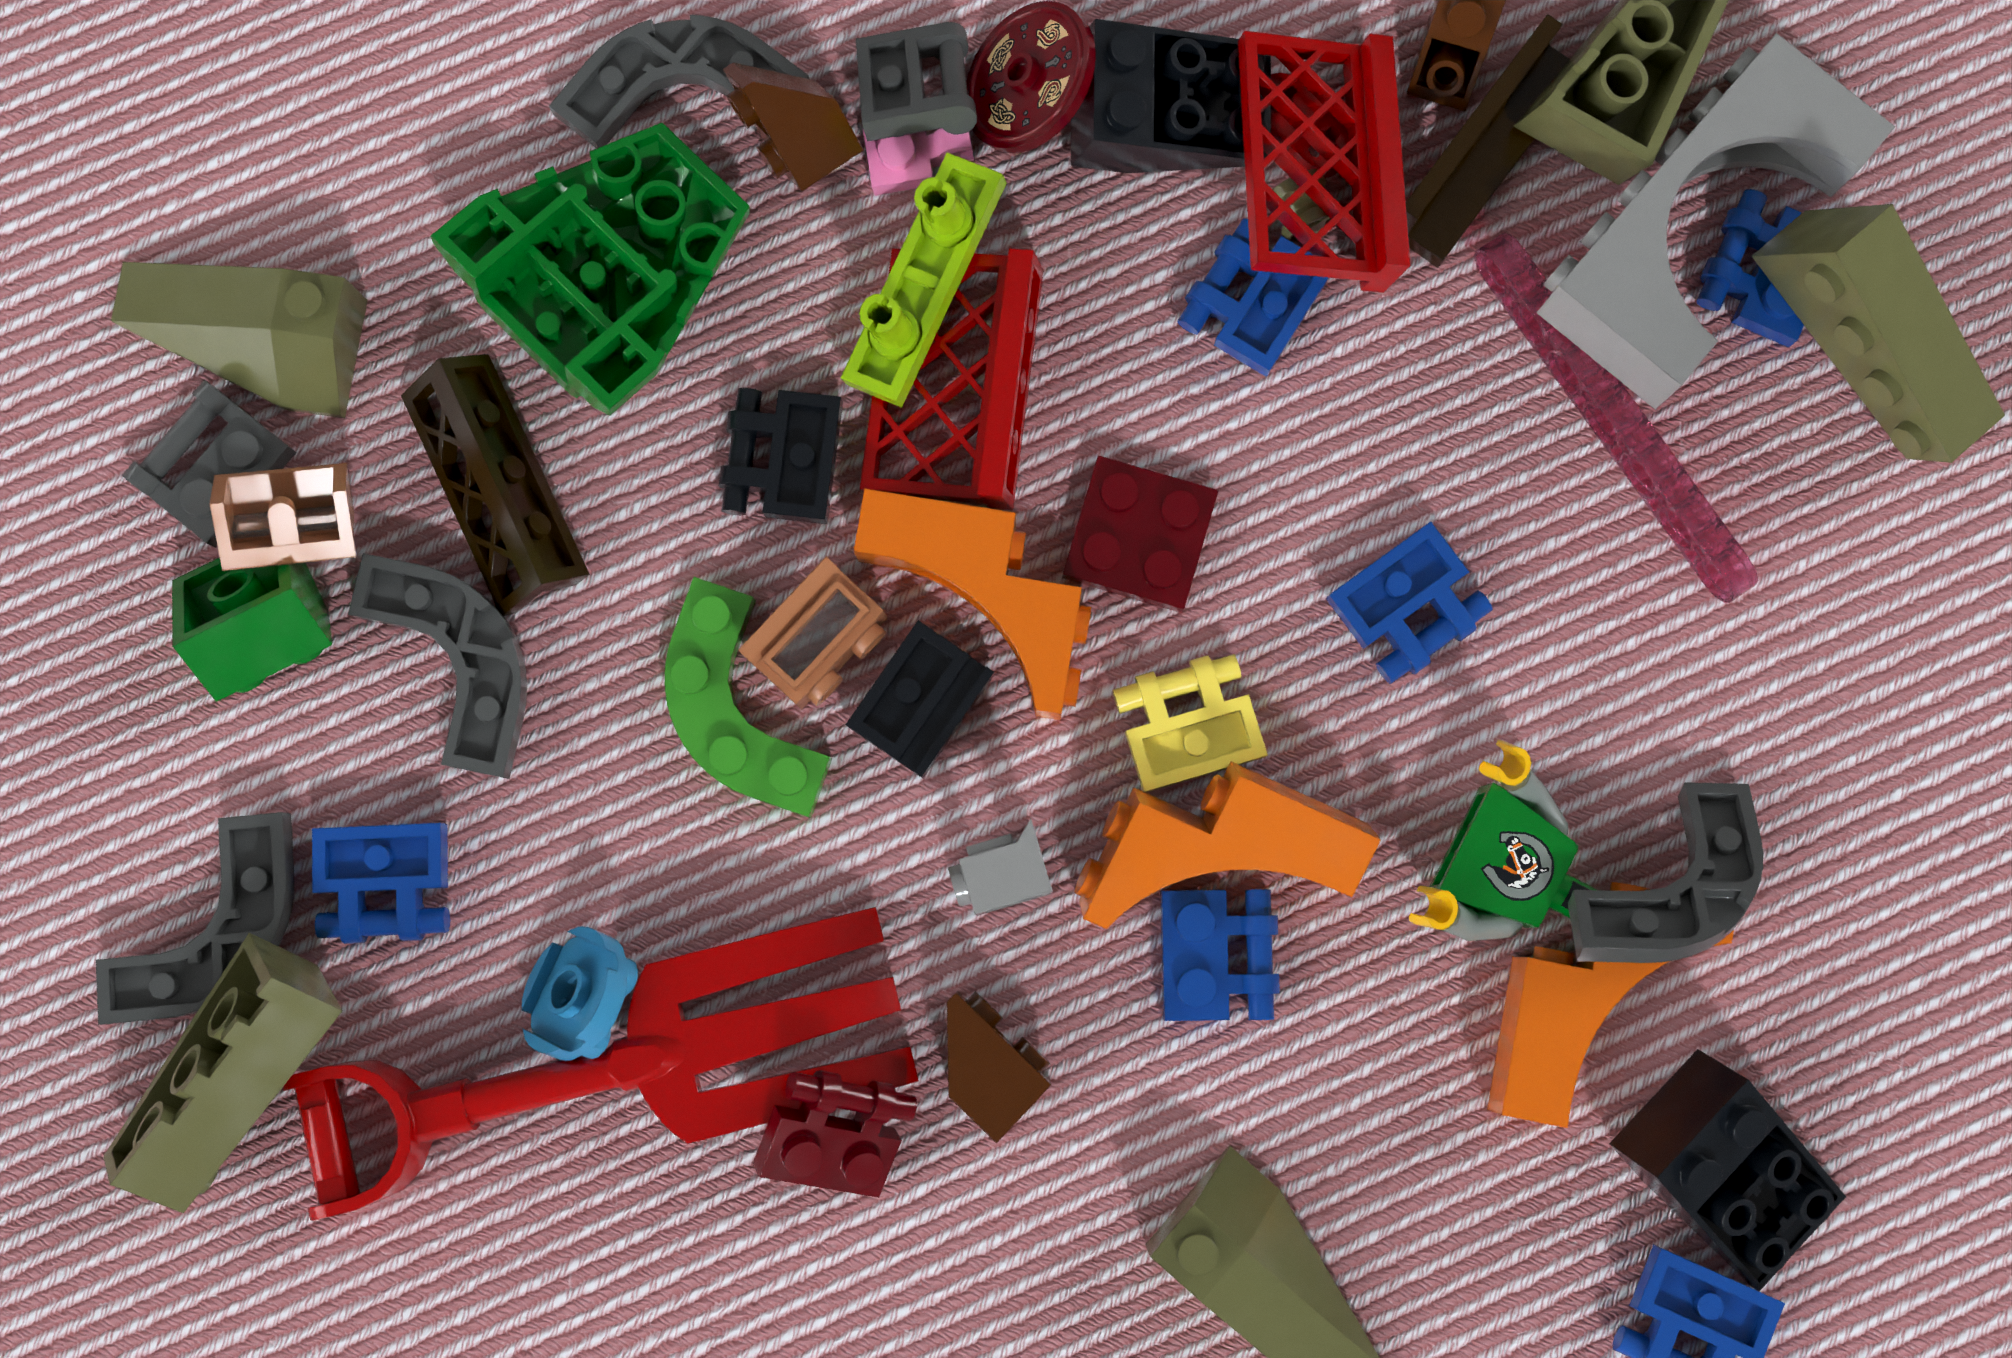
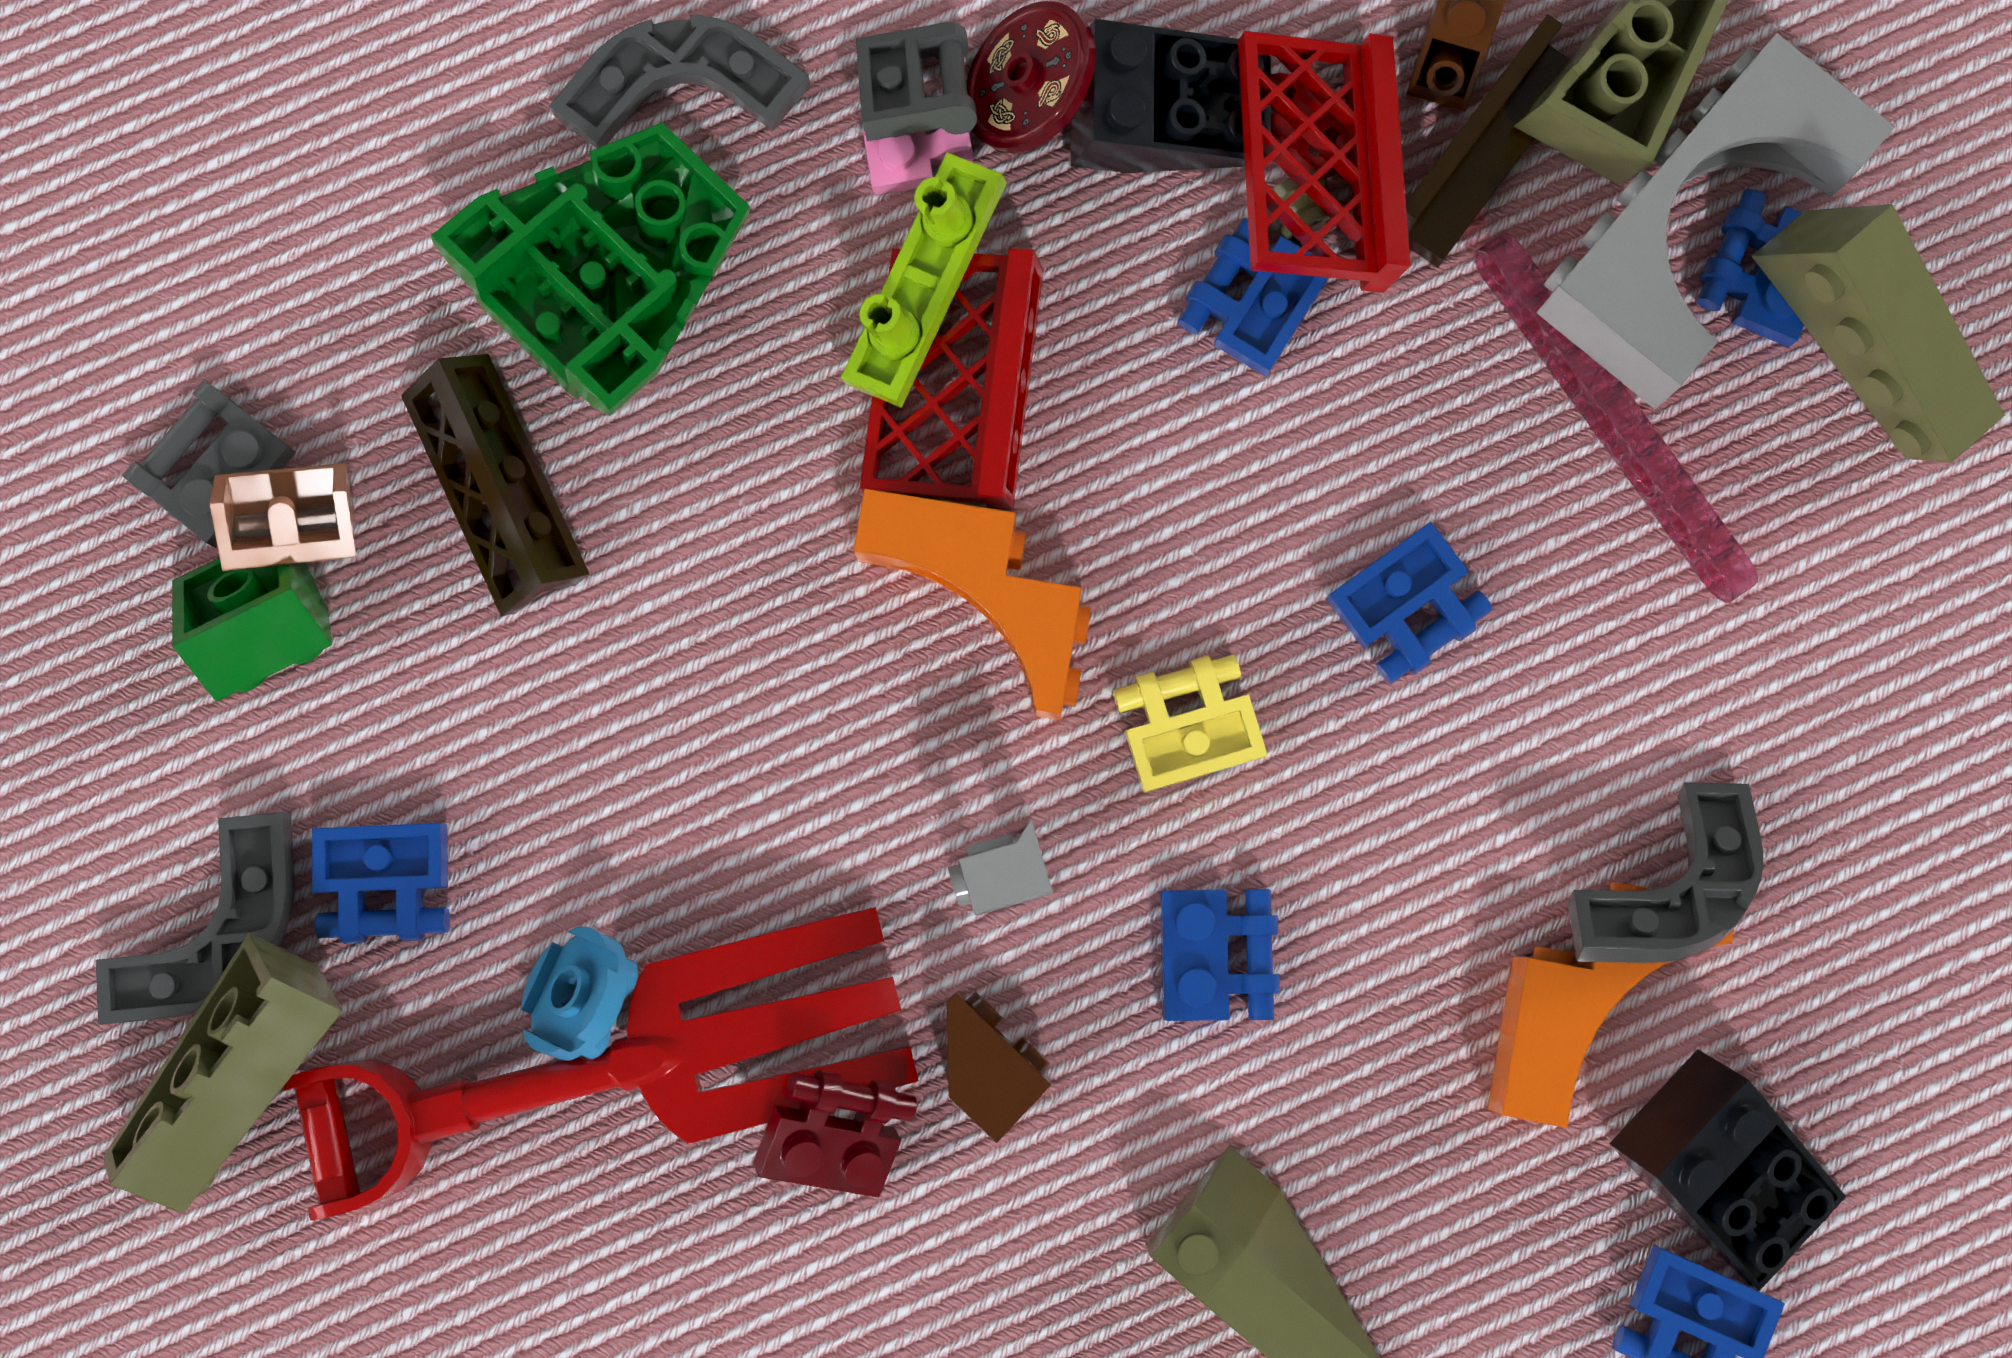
olive wedge [111,262,368,418] -> none
dark grey plate [348,553,527,779] -> none
bright green plate [665,577,832,818] -> none
black plate [718,388,843,524] -> none
reddish brown slope [723,63,864,191] -> none
nougat window [738,556,888,710] -> none
black plate [845,620,995,779] -> none
dark red plate [1062,455,1219,613] -> none
orange arch [1075,761,1381,929] -> none
torso [1409,740,1597,941] -> none

